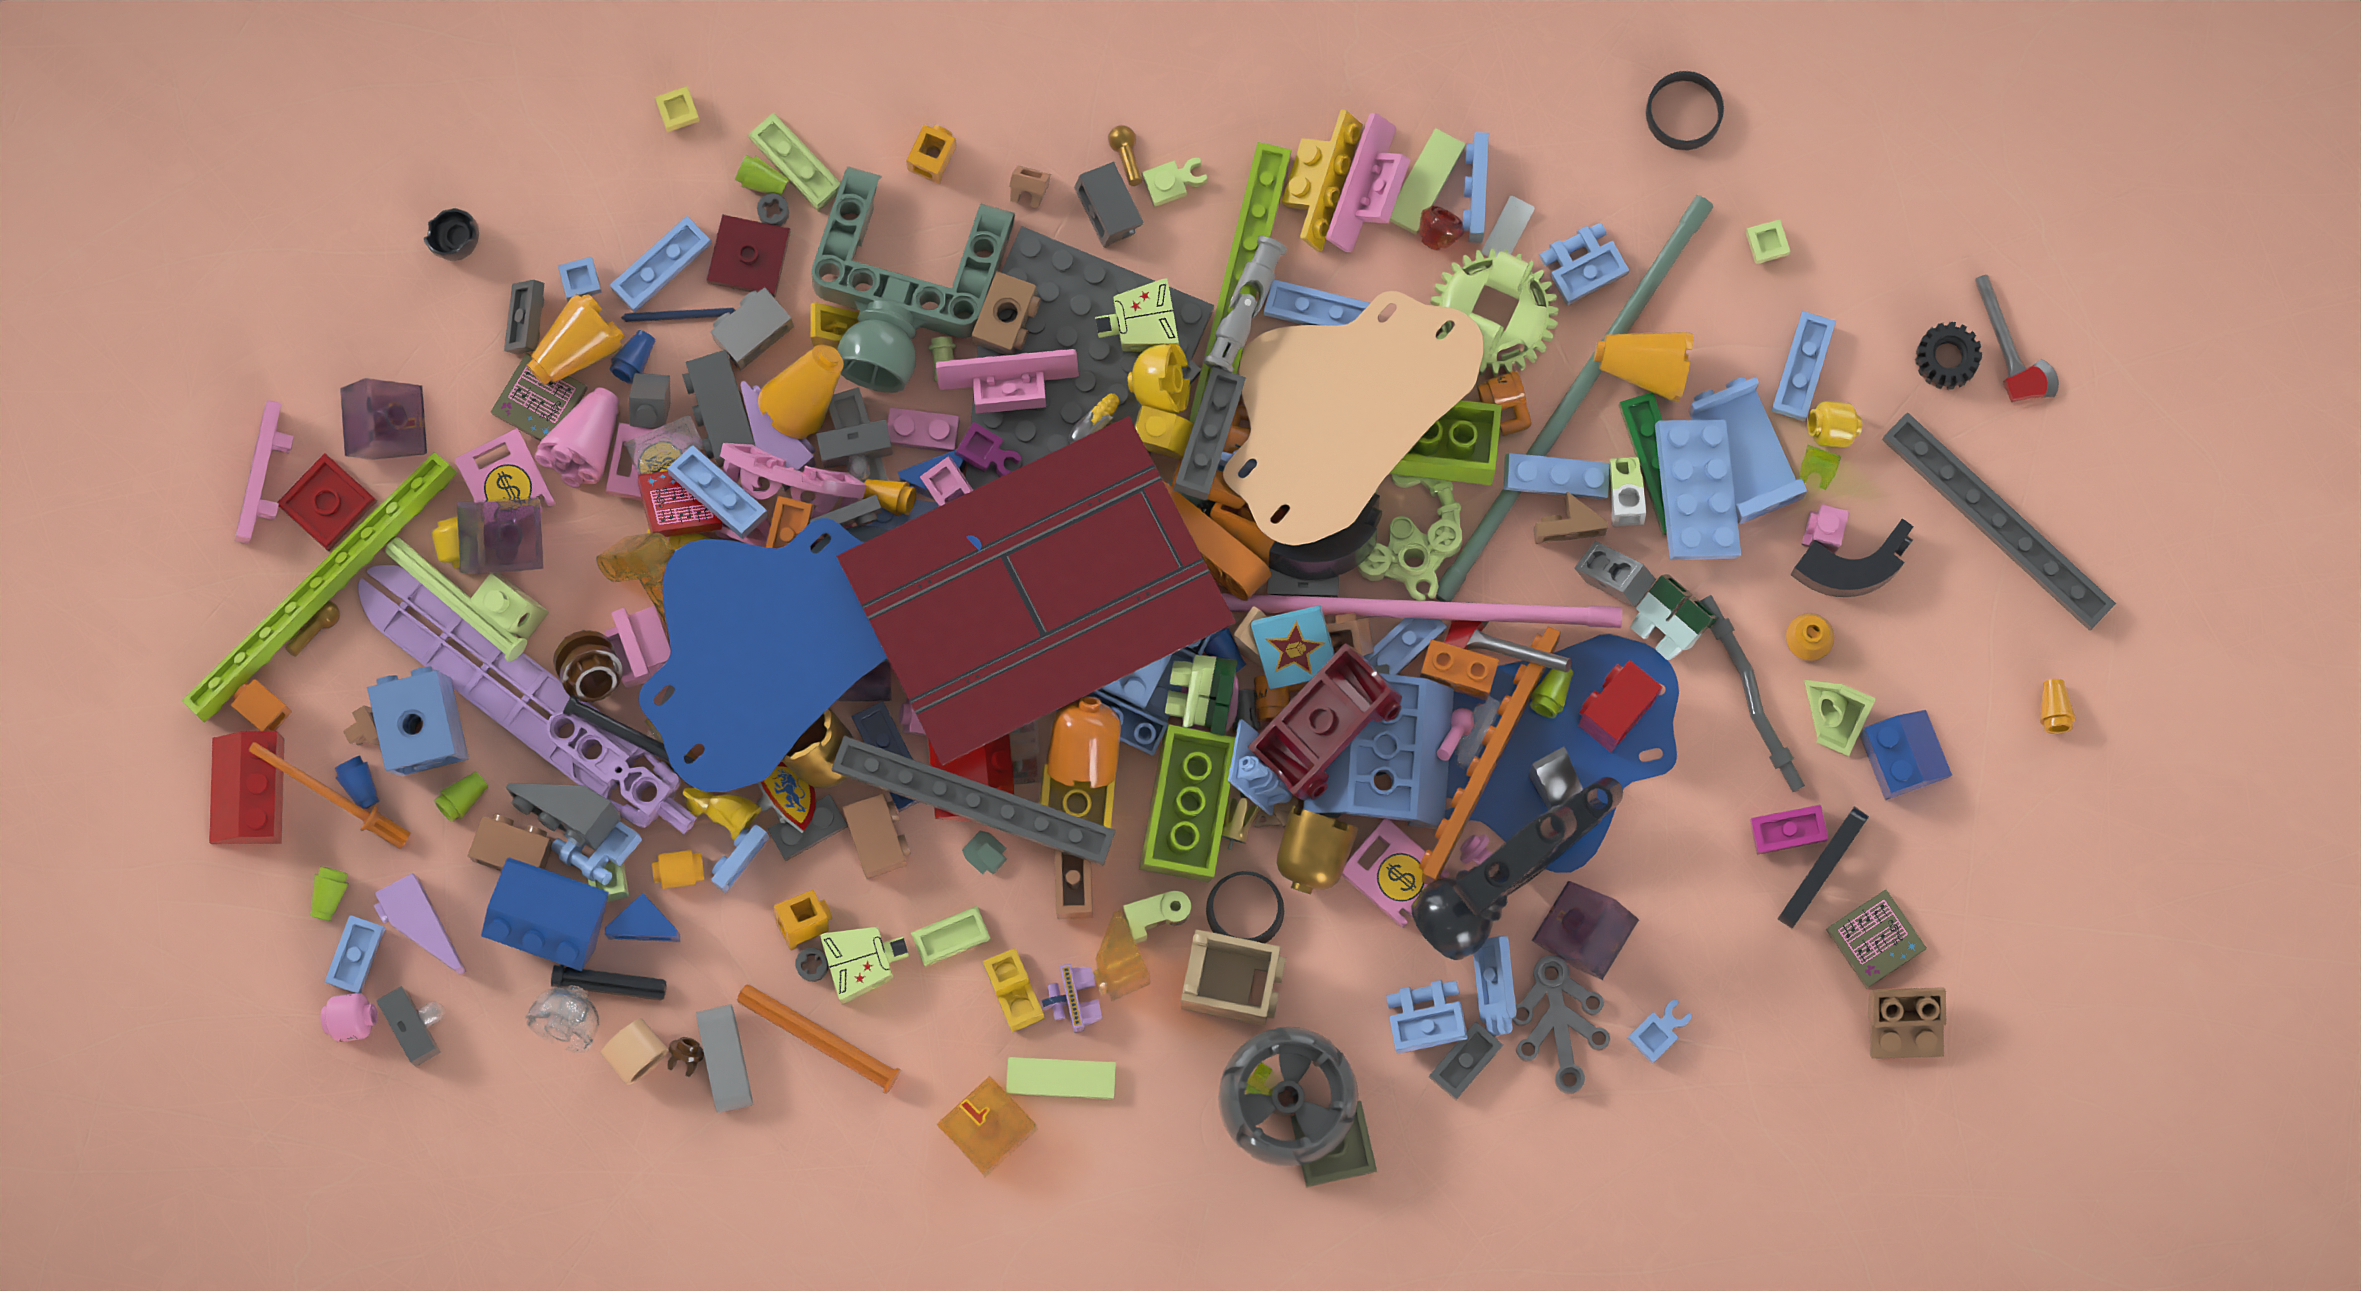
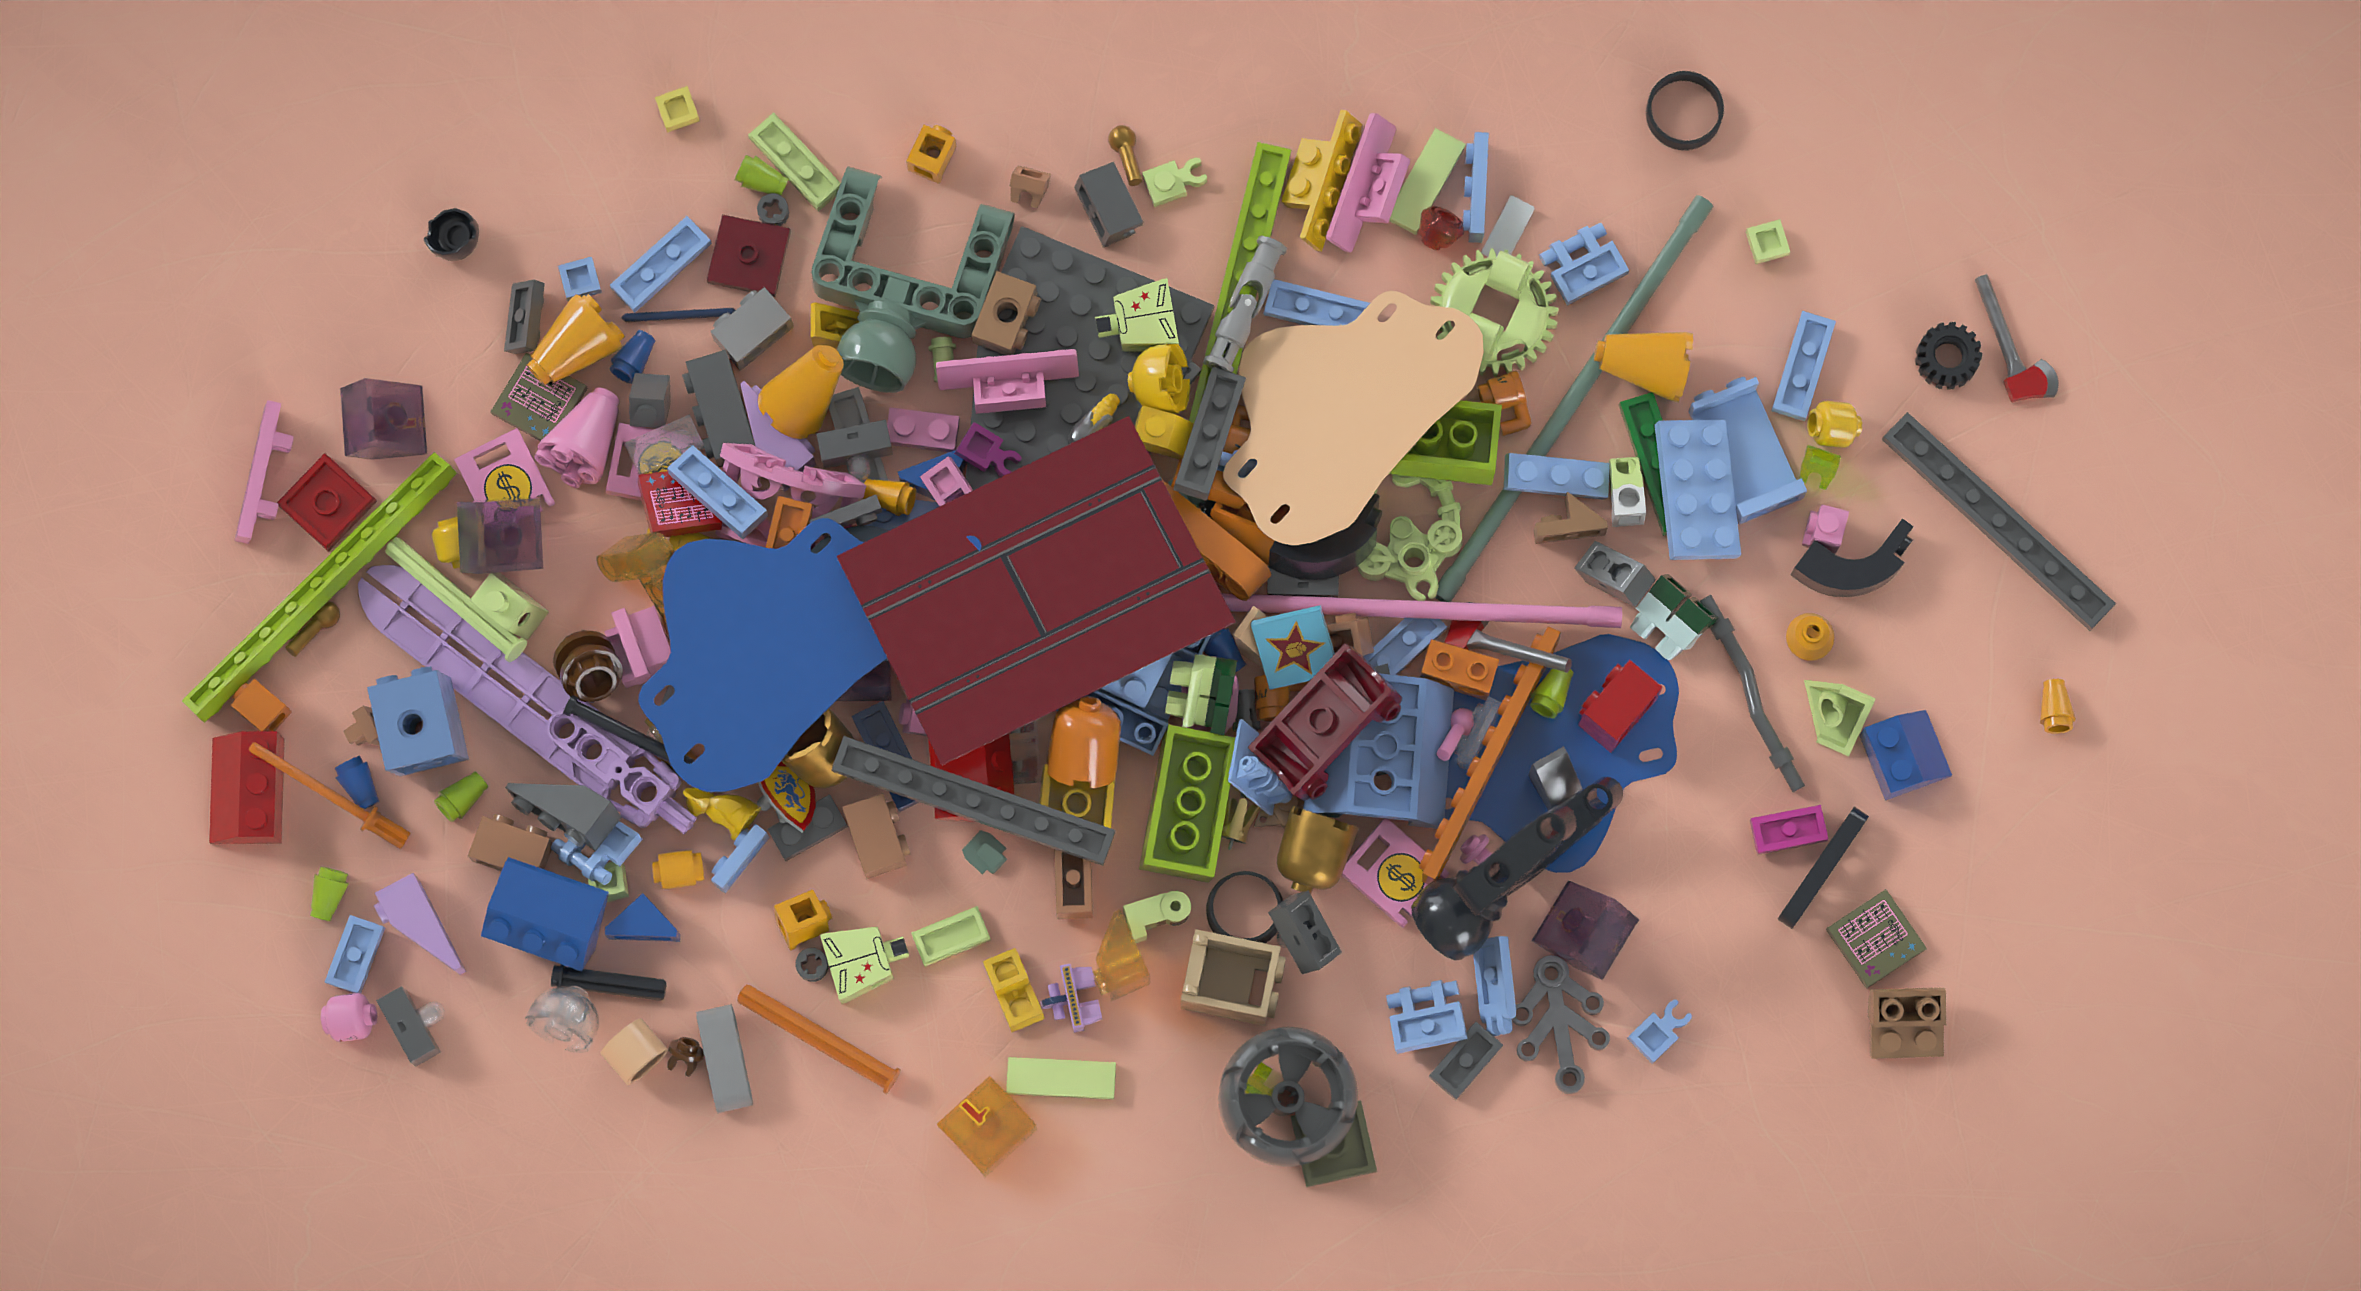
none -> dark grey piece [1268,891,1342,974]

